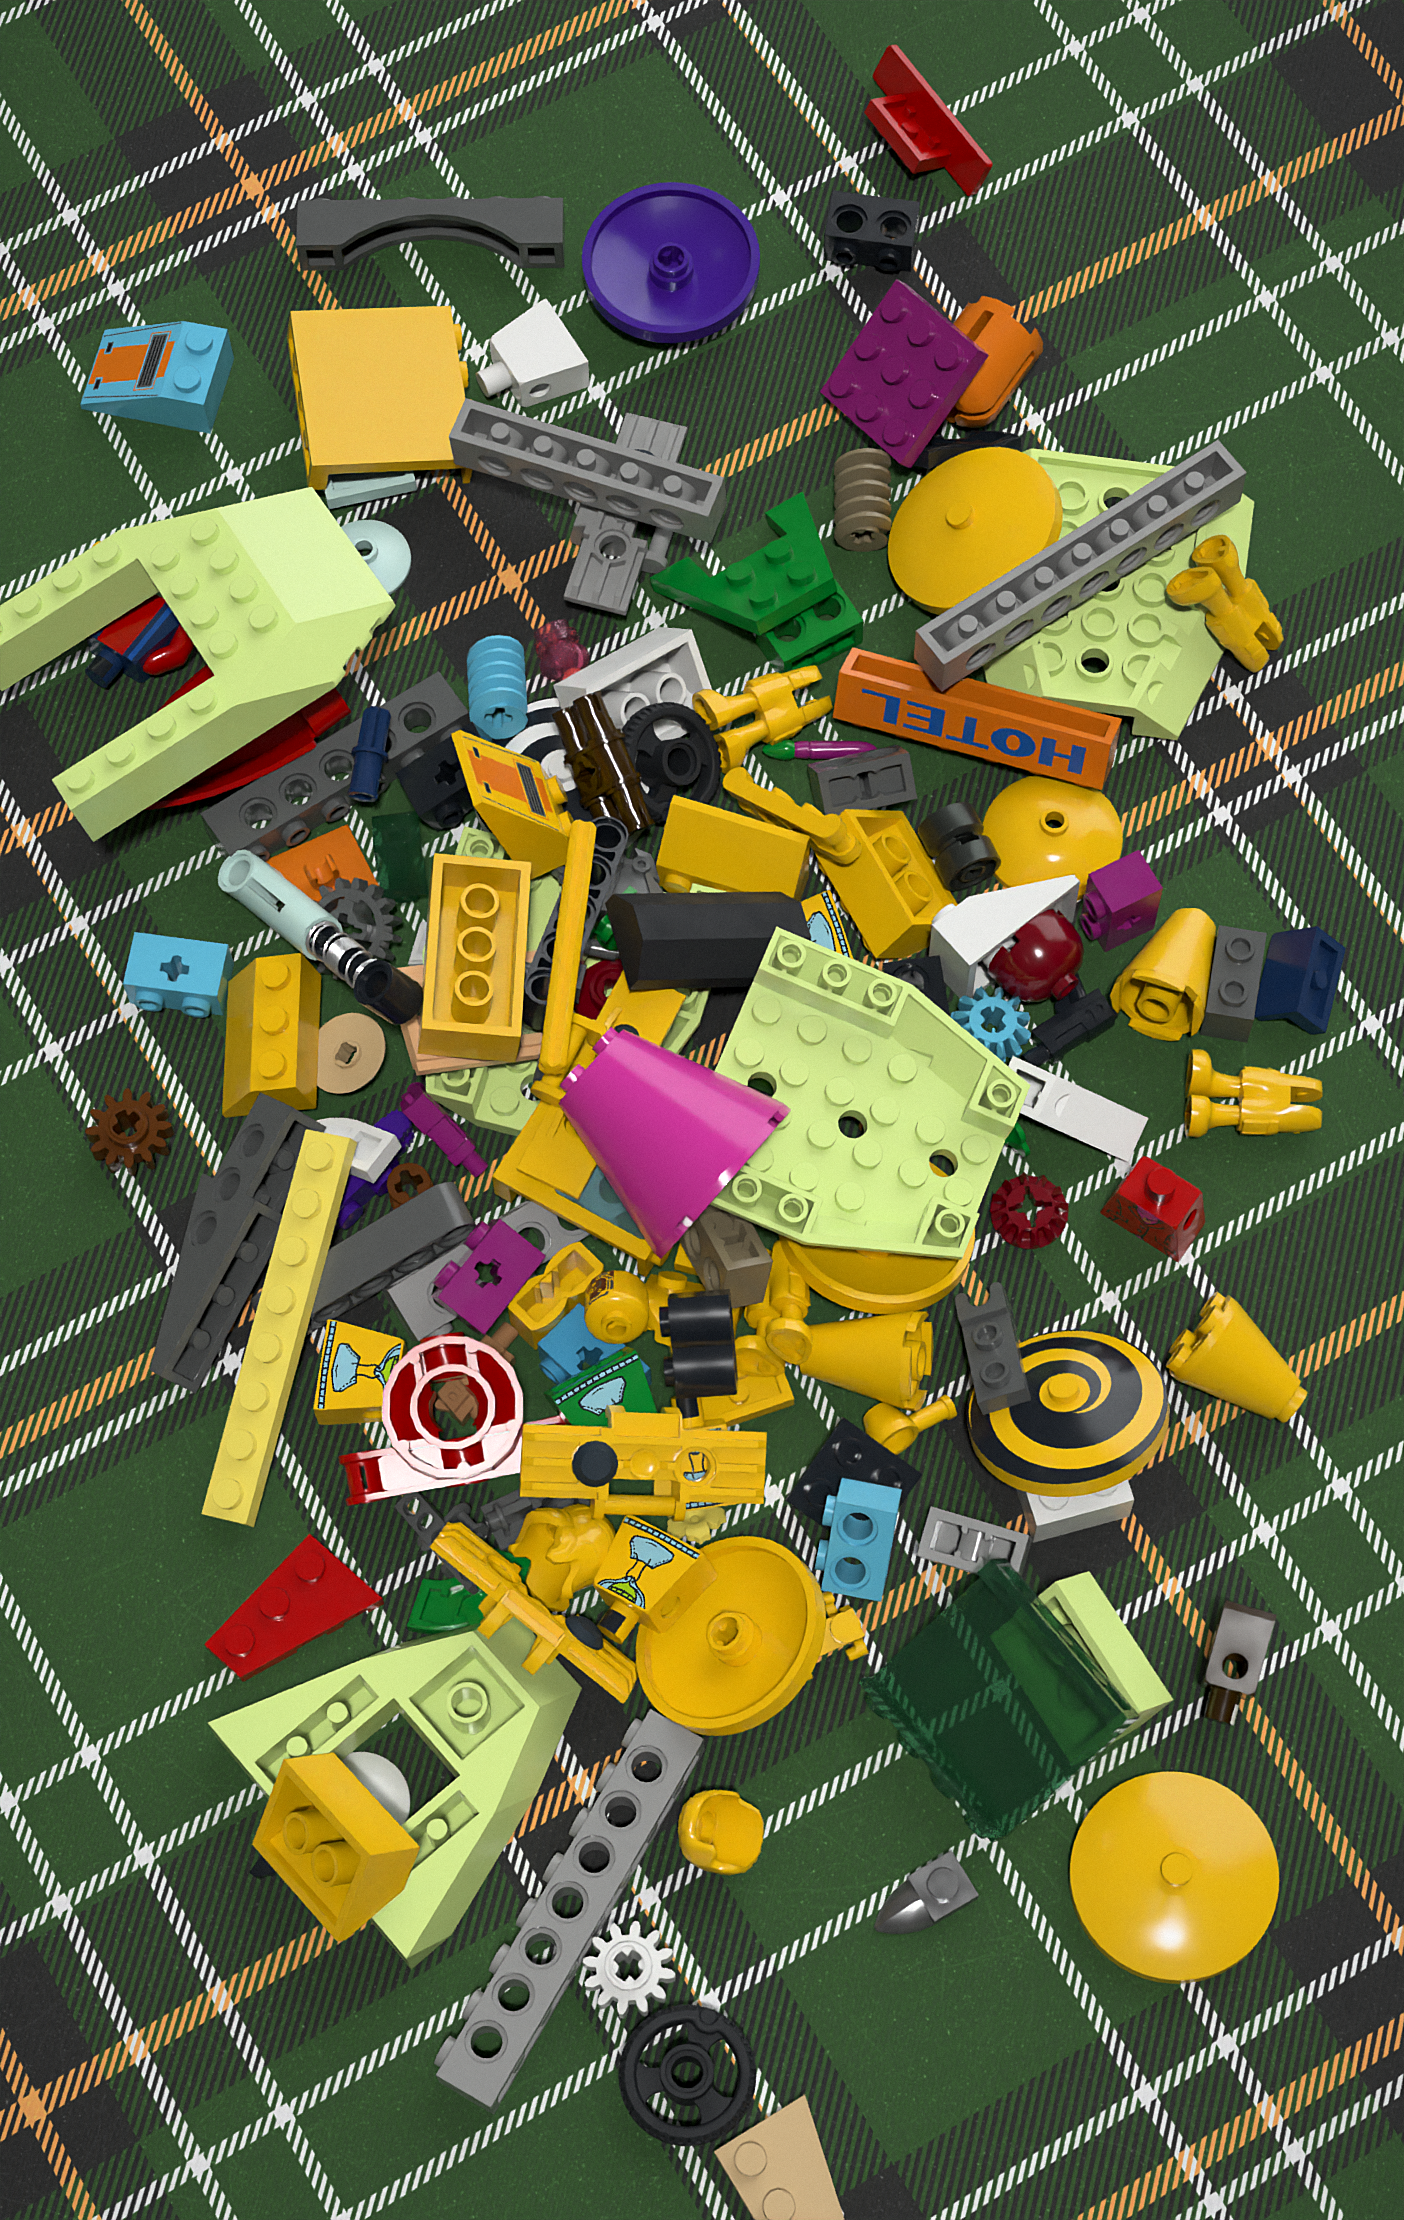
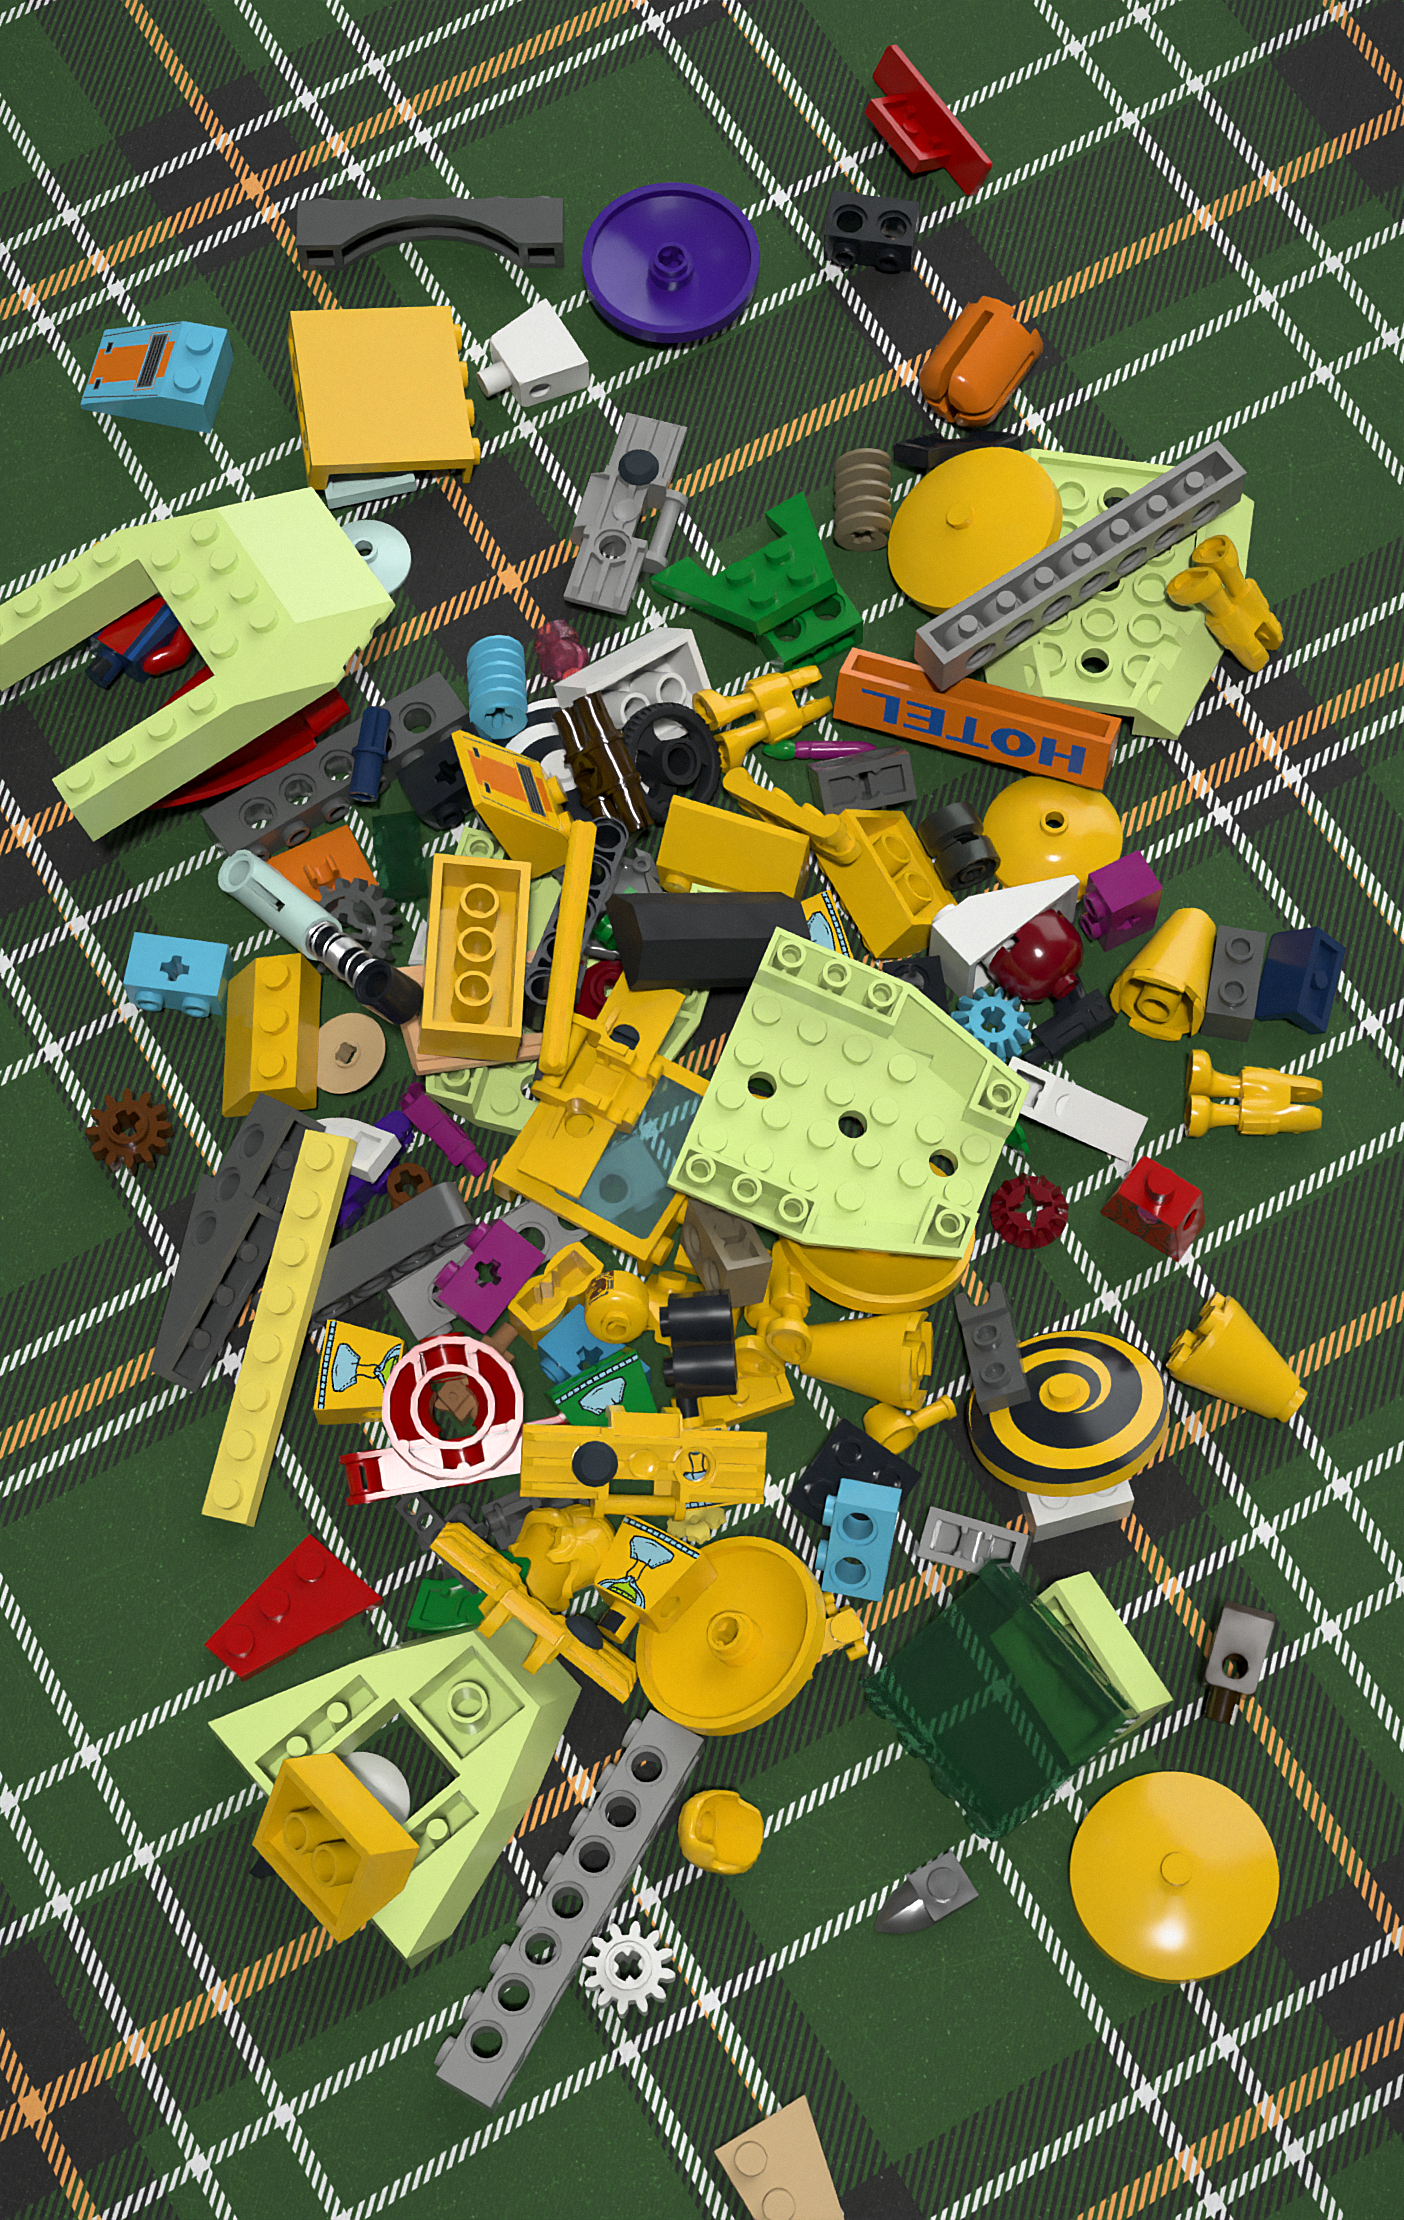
light grey brick [449,398,727,543] -> none
dark pink cone [558,1027,791,1259] -> none
black wheel [618,2005,756,2146] -> none
magenta plate [820,279,989,468] -> none

